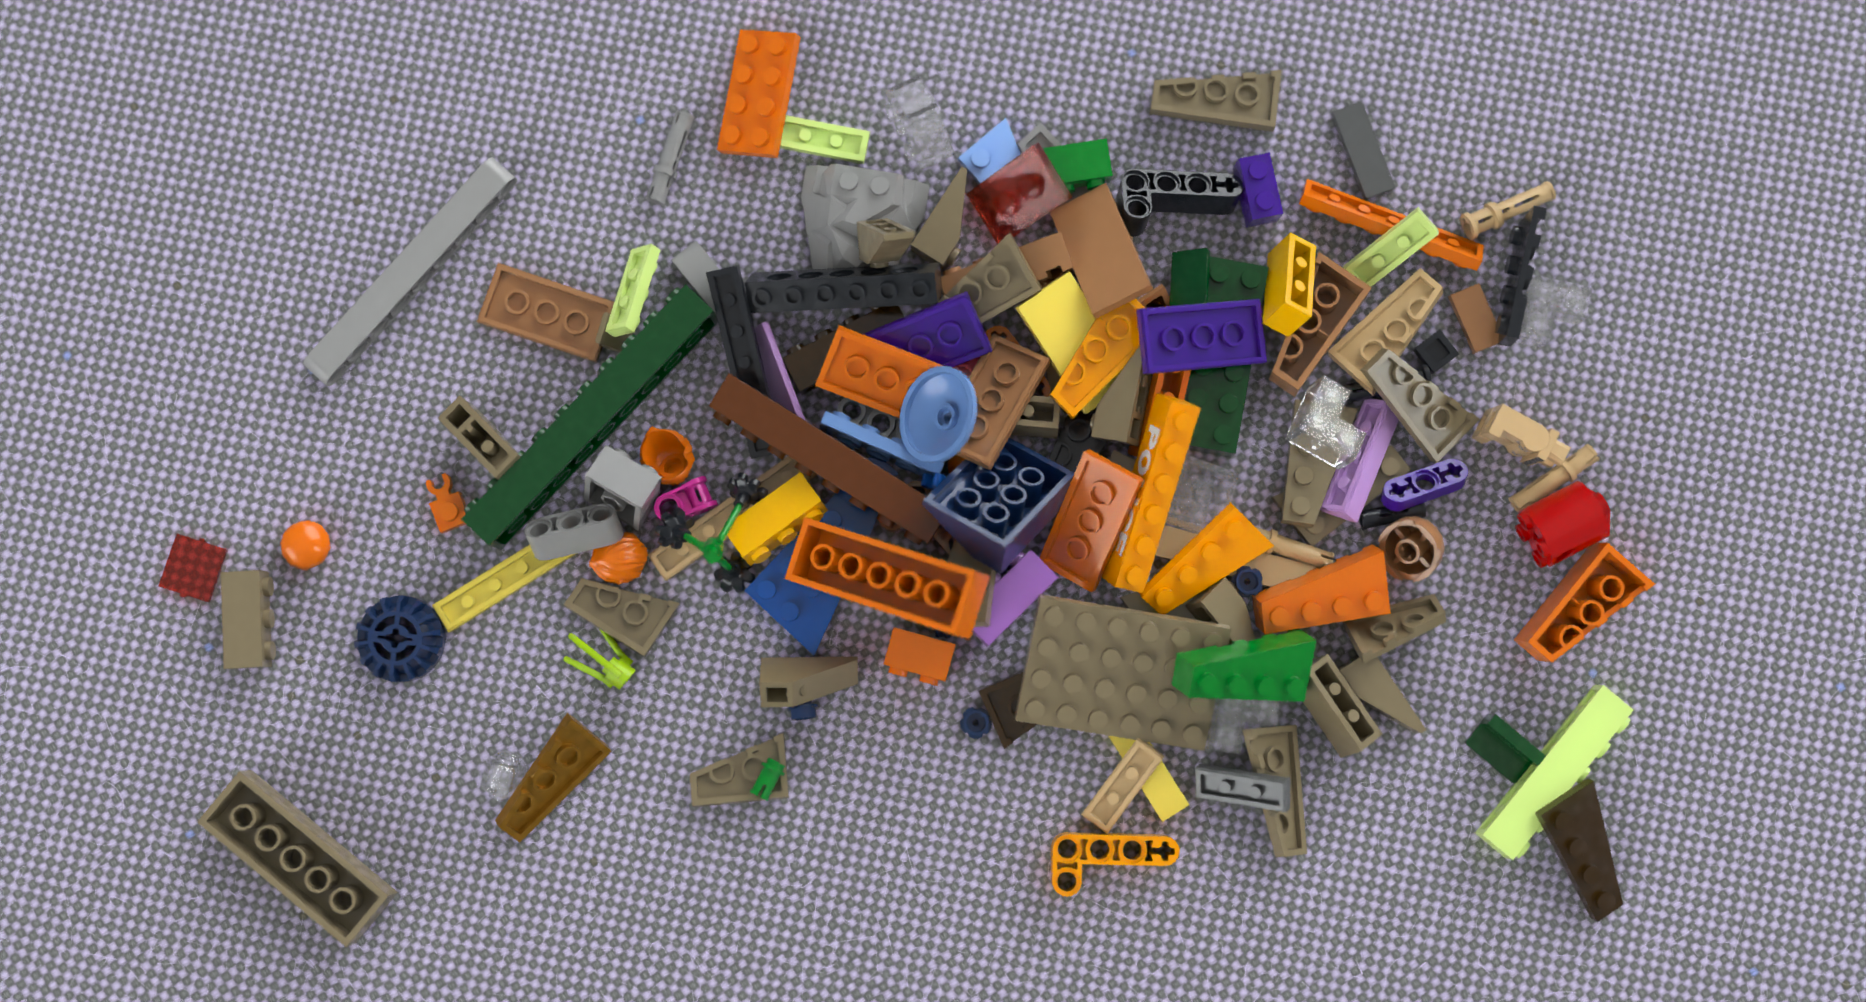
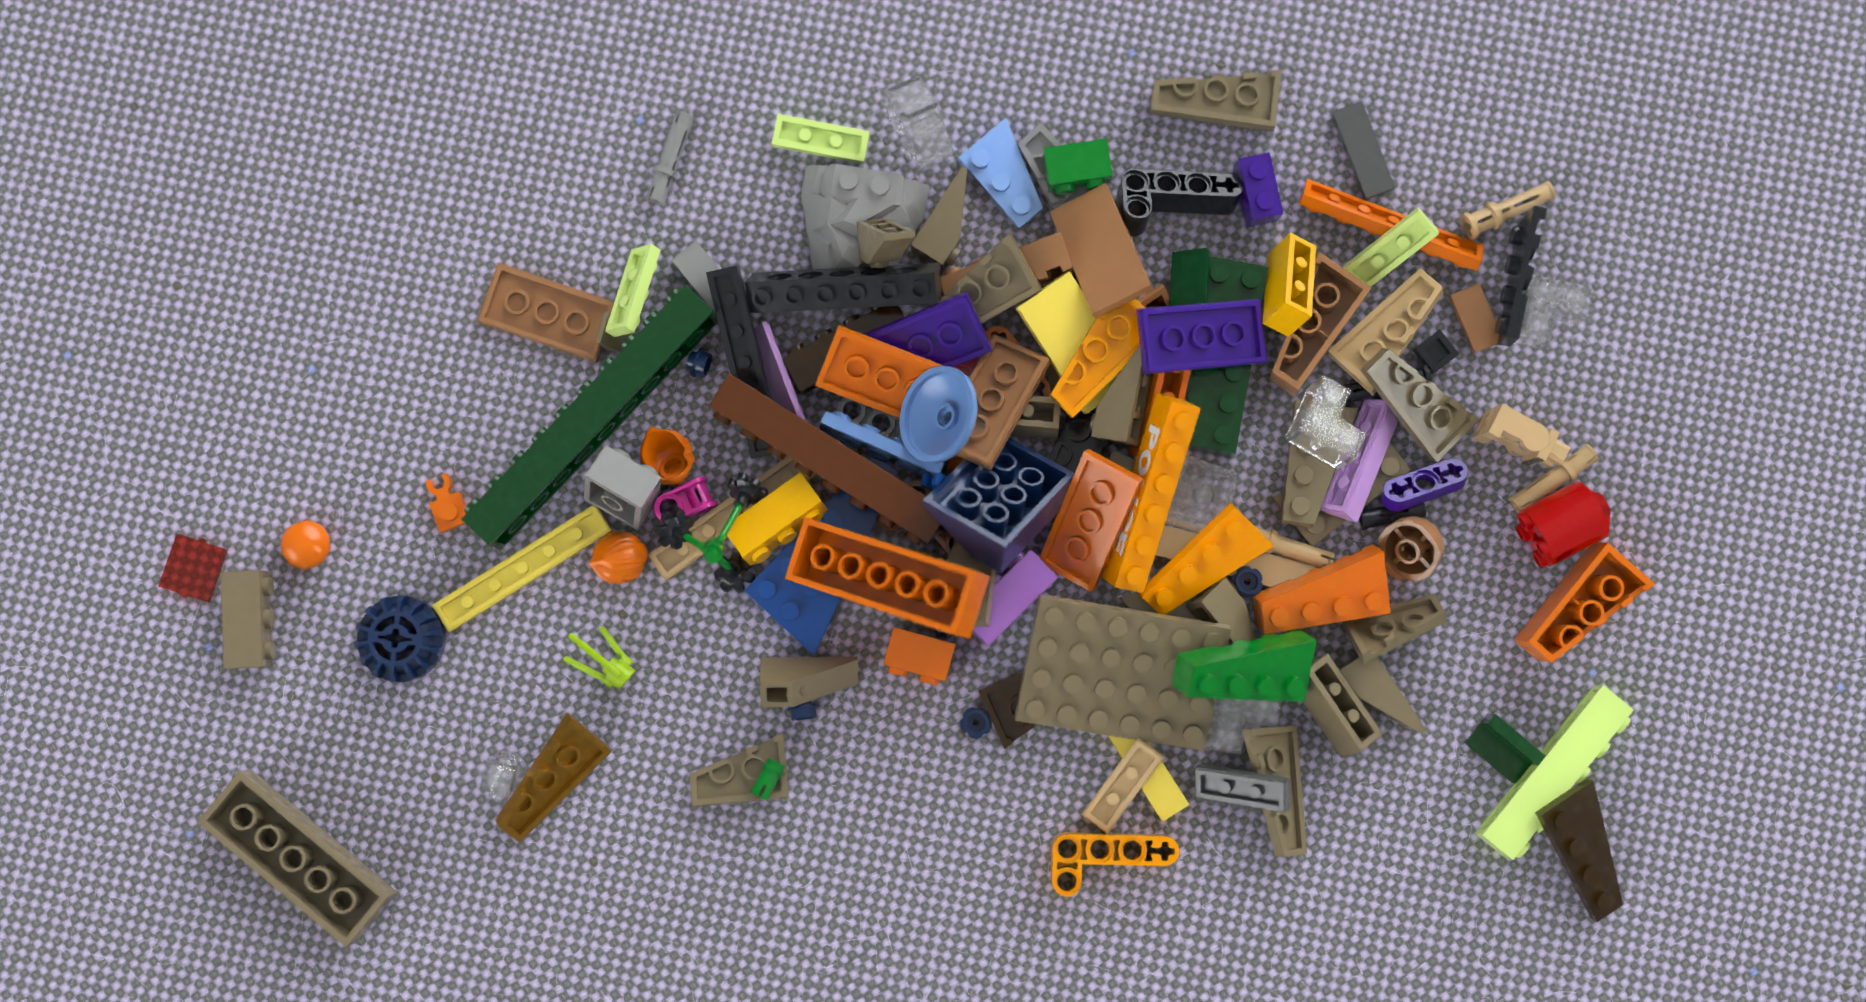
light grey beam [303,157,517,386] -> none
dark tan slope [438,395,521,480] -> none
light grey beam [524,503,624,561] -> none
dark tan wing [564,578,680,658] -> none
orange plate [717,29,801,158] -> none
clear red tile [966,143,1072,245] -> none
none -> dark blue plate [686,347,712,378]

